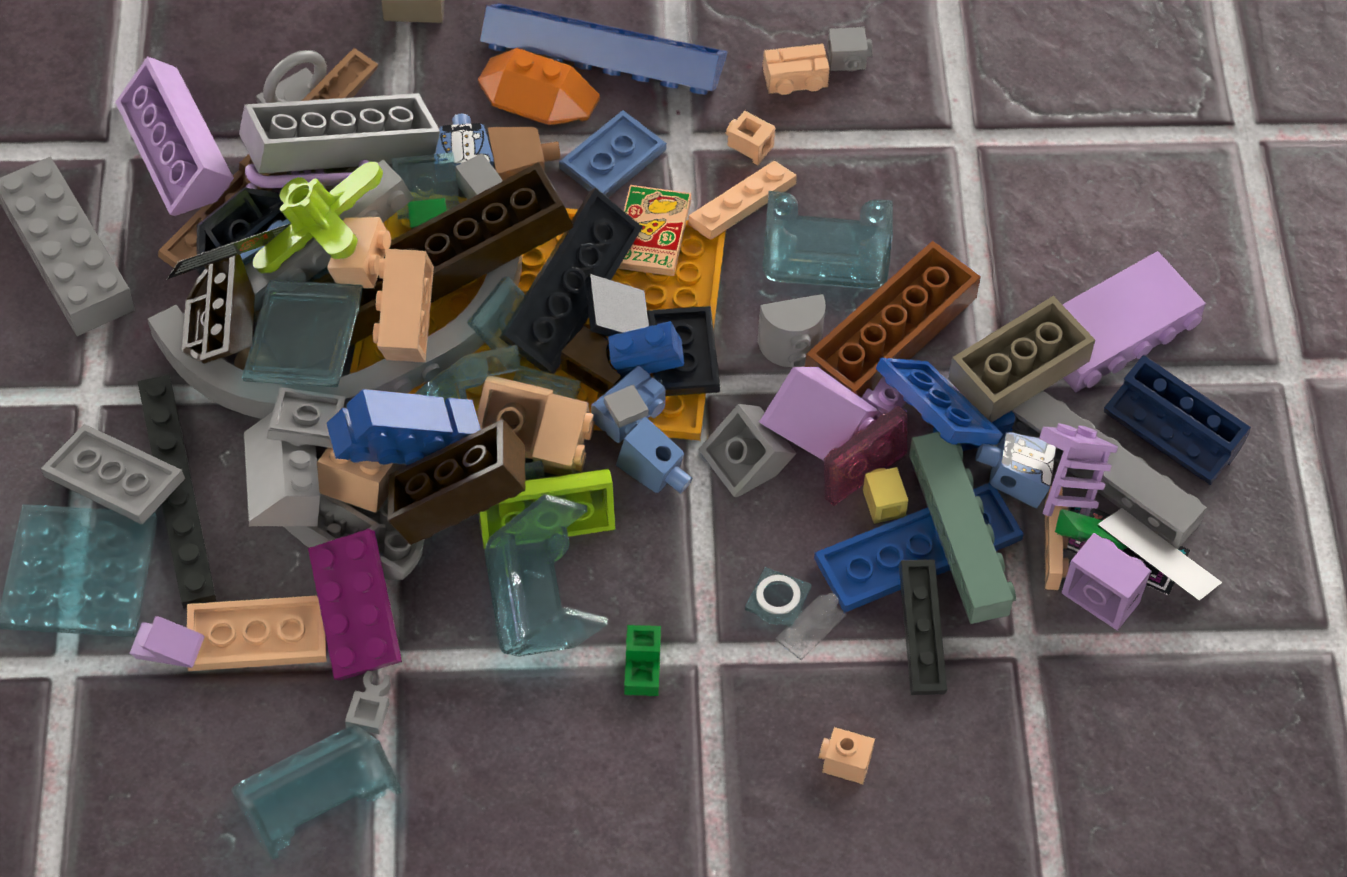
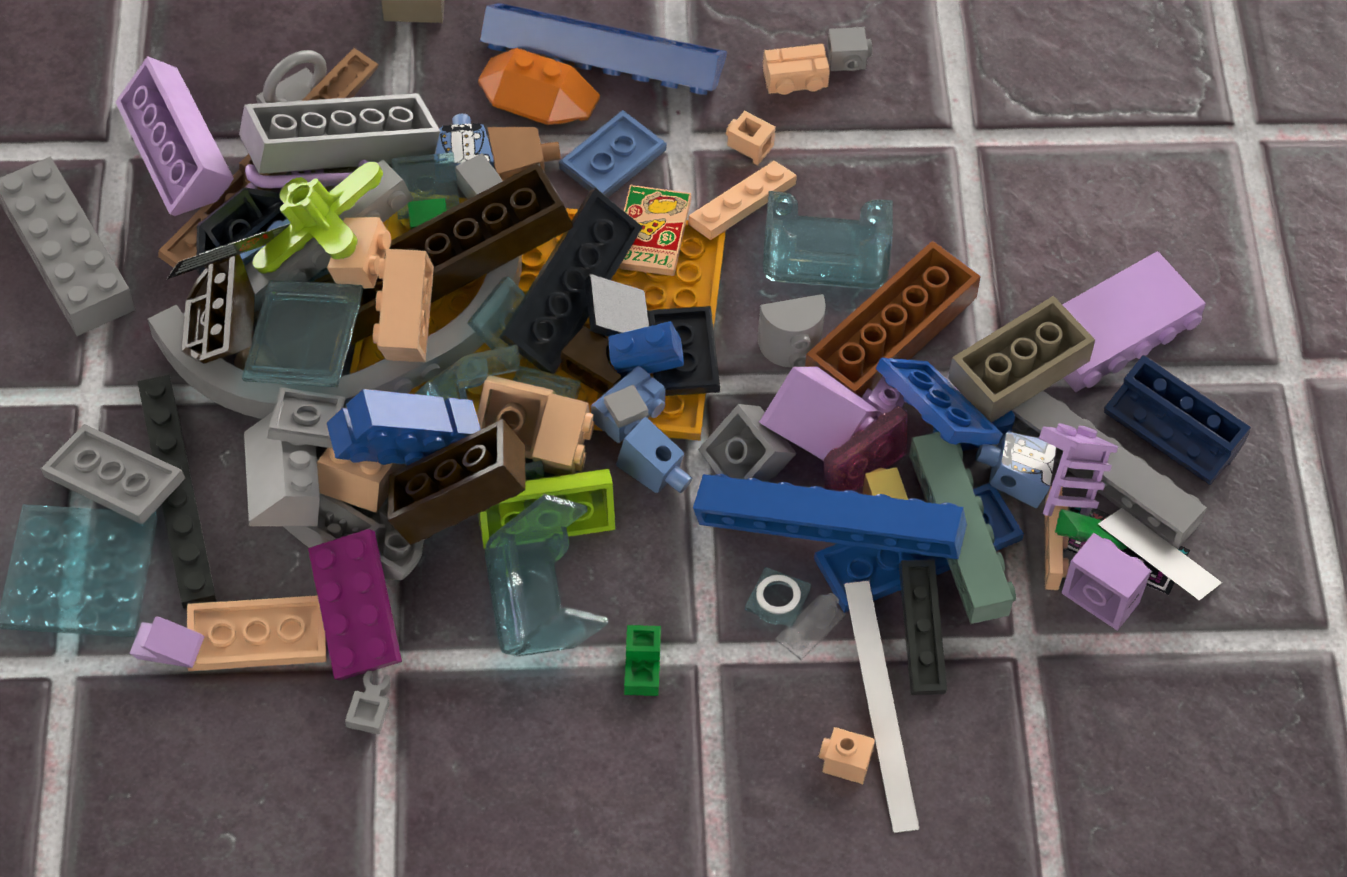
clear light blue windscreen [231,726,403,859] -> none
none -> blue brick [693,474,967,559]
none -> white sticker [845,581,919,833]

